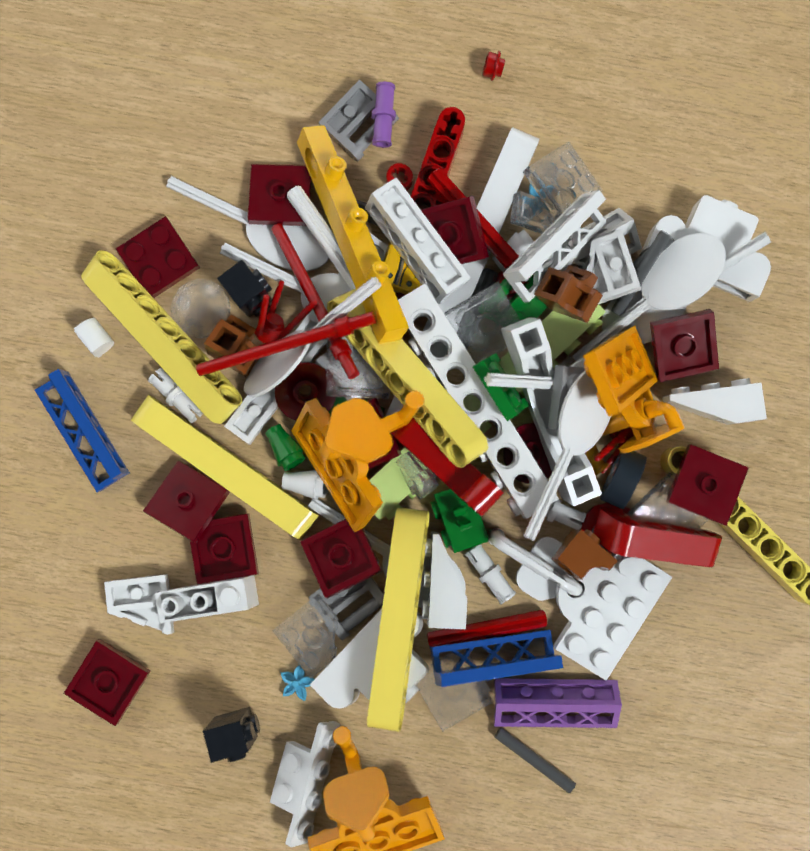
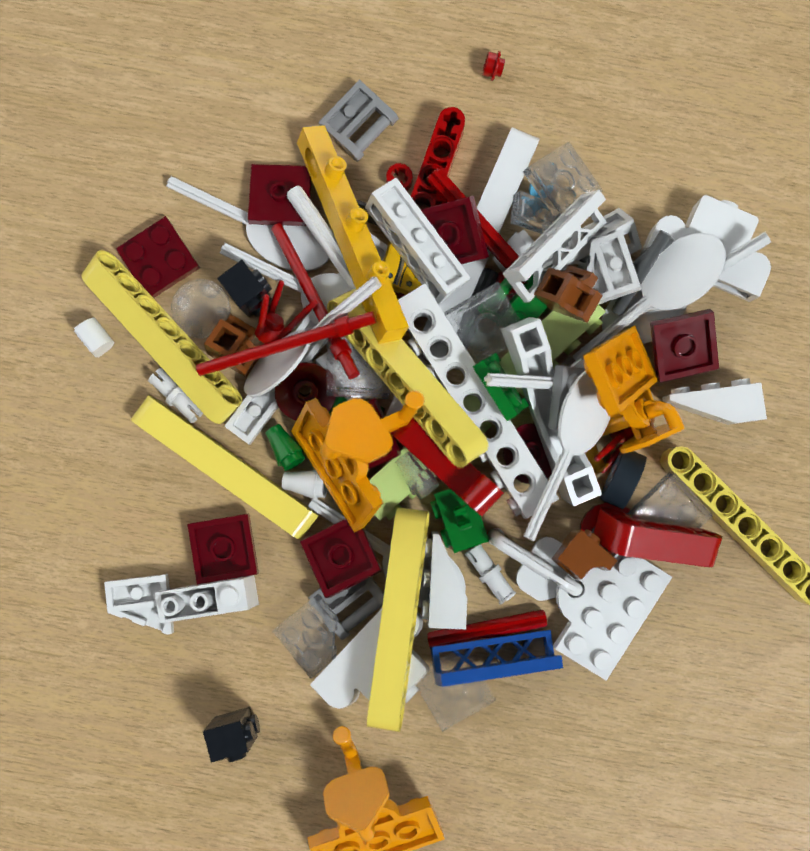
blue fence [35,369,130,492] -> none
dark red plate [63,639,151,726] -> none
dark red plate [143,461,230,544] -> none
white bracket [270,721,340,847] -> none
medium azure plant [281,663,315,701] -> none
medium lavender pin [372,81,396,148] -> none
medium lavender fence [494,678,622,728] -> none
dark grey bar [494,727,576,793] -> none
white pin [546,499,586,530] -> none
dark red plate [666,444,749,526] -> none

